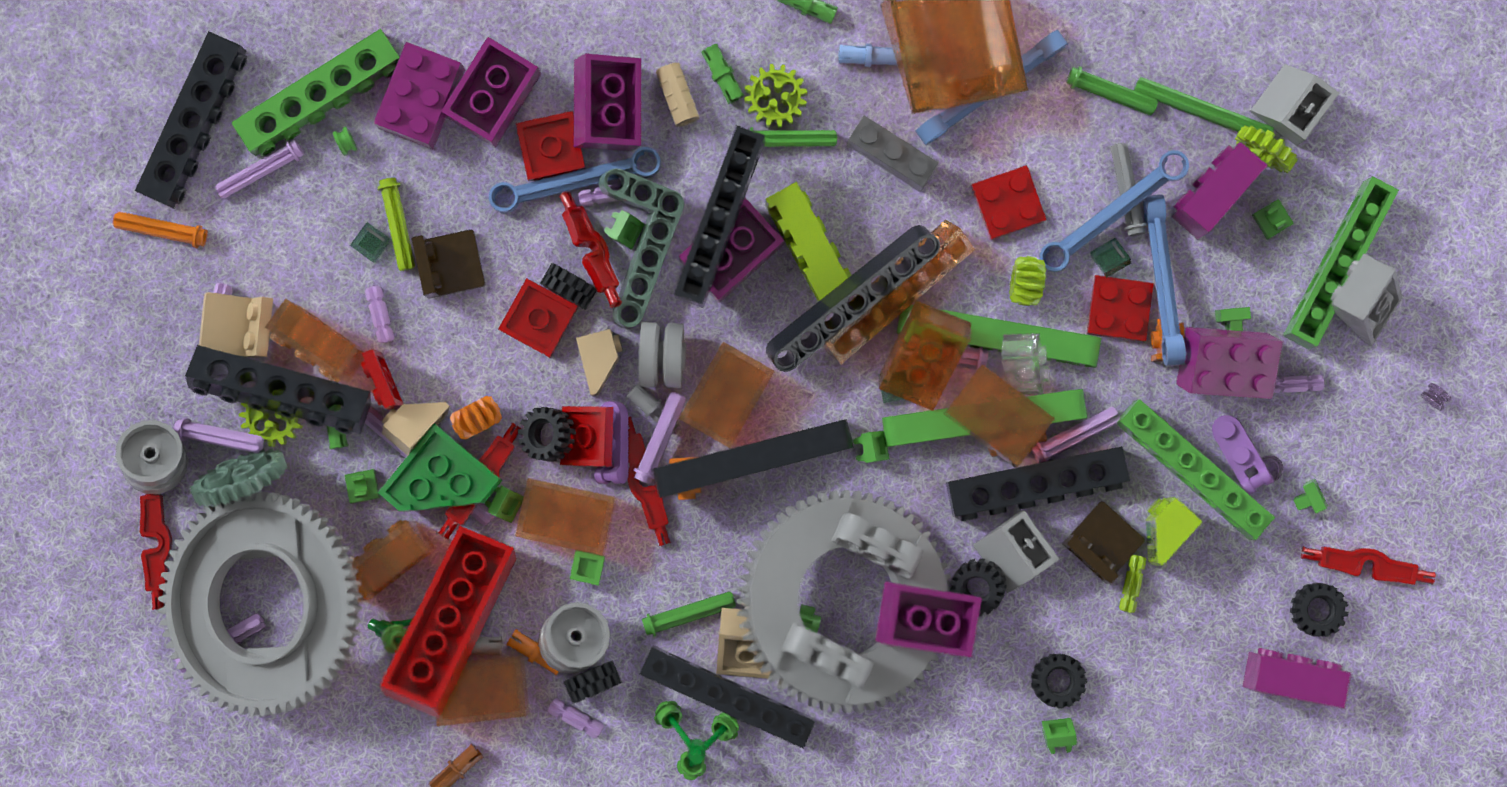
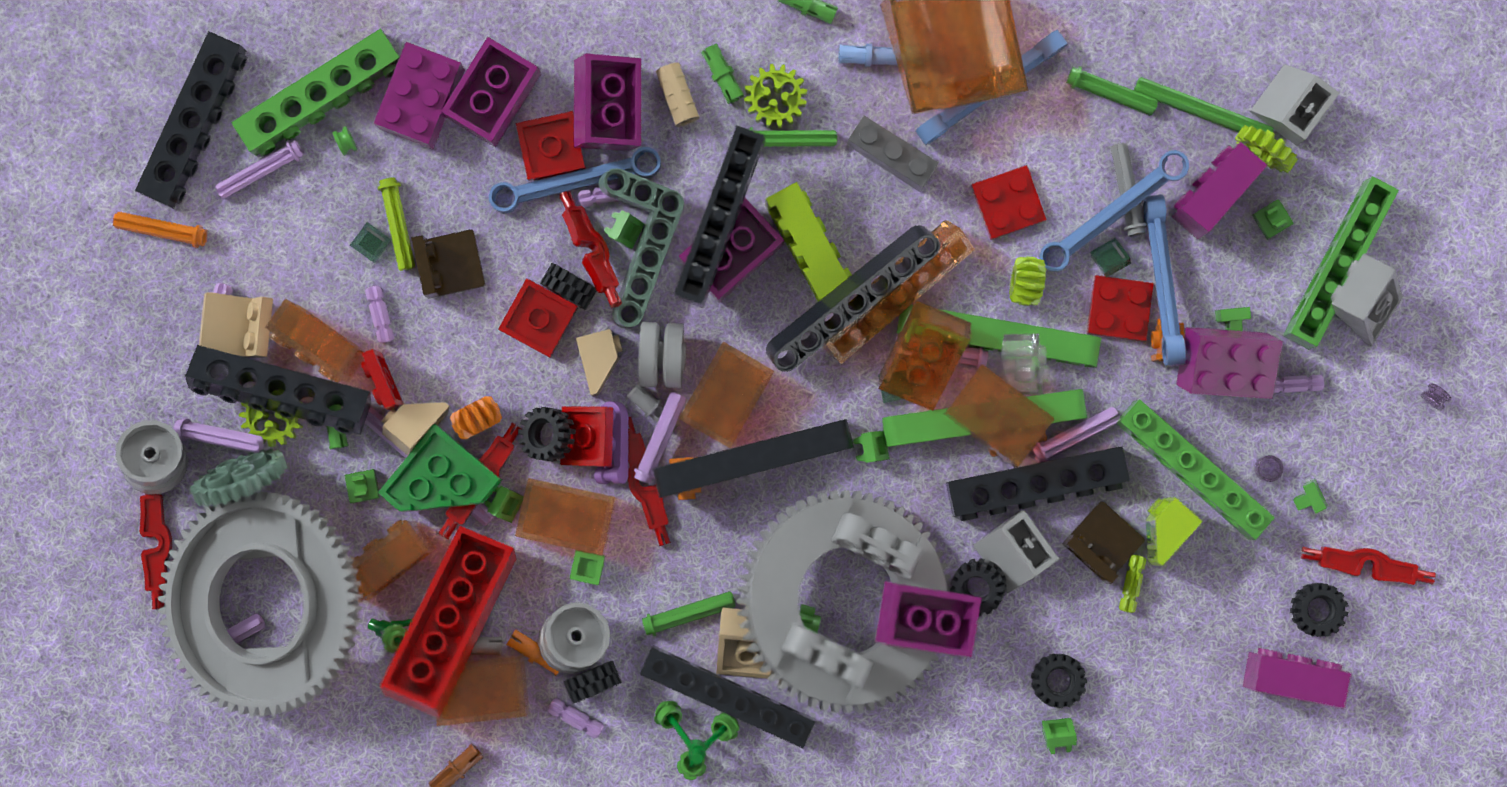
medium lavender plate [1212,415,1275,495] -> none

